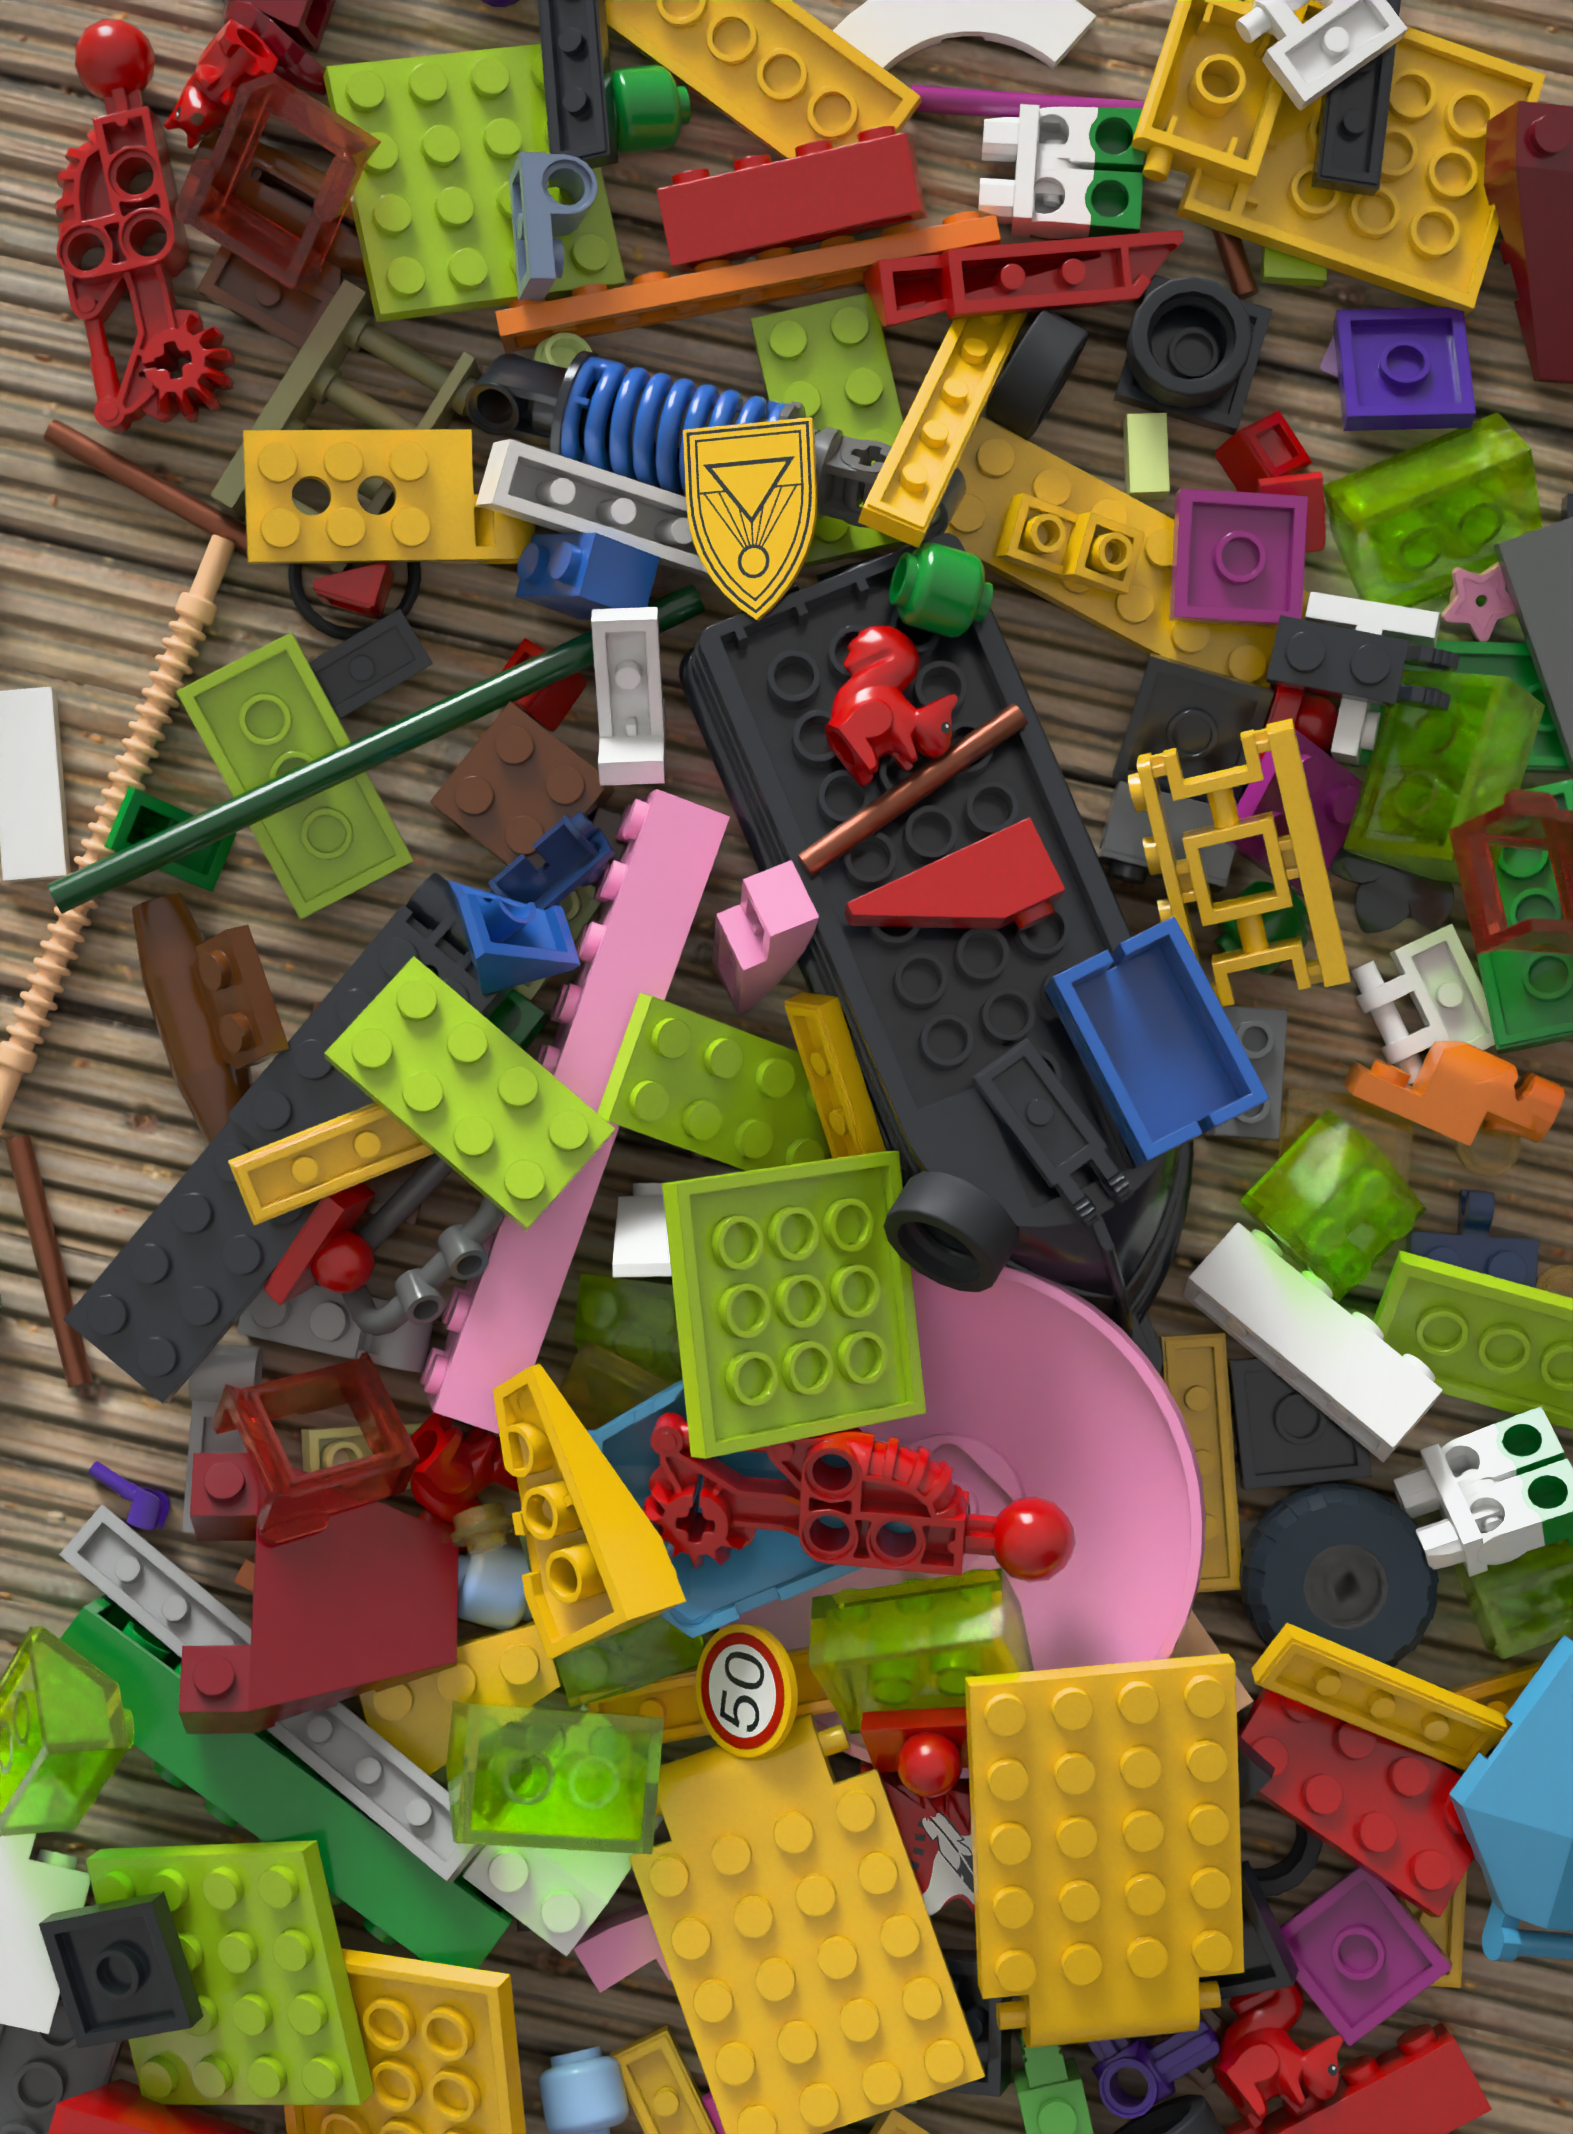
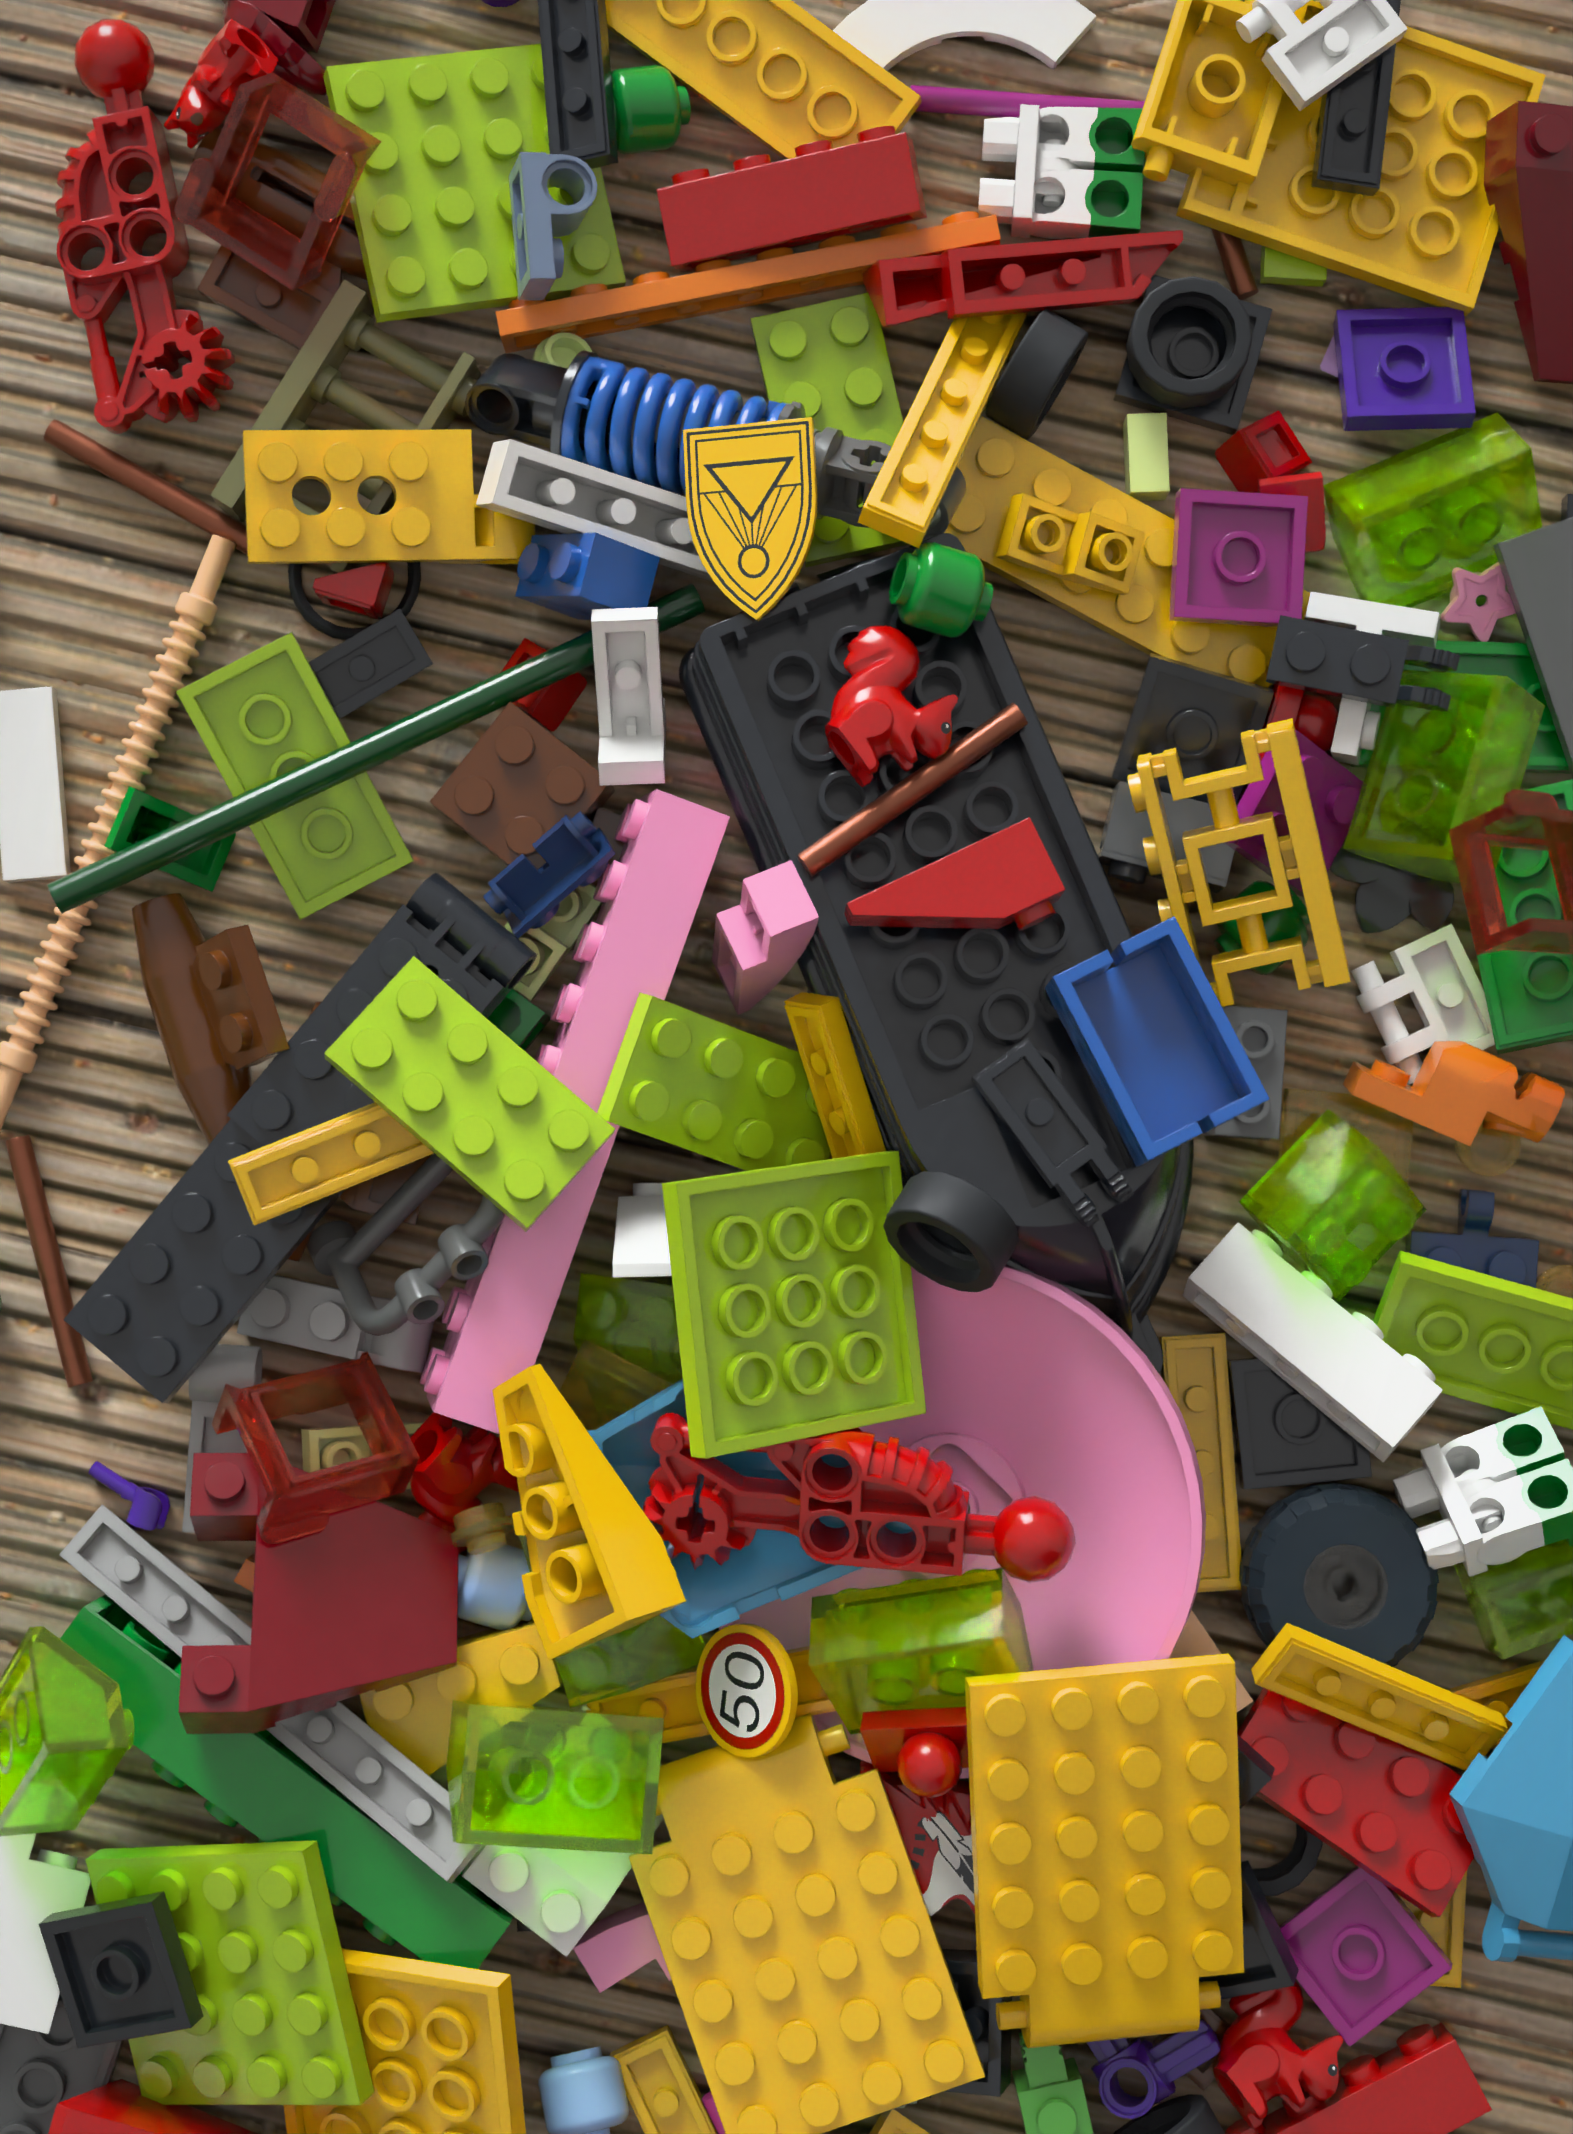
red tile [263,1182,376,1305] -> none
blue slope [448,880,581,995] -> none

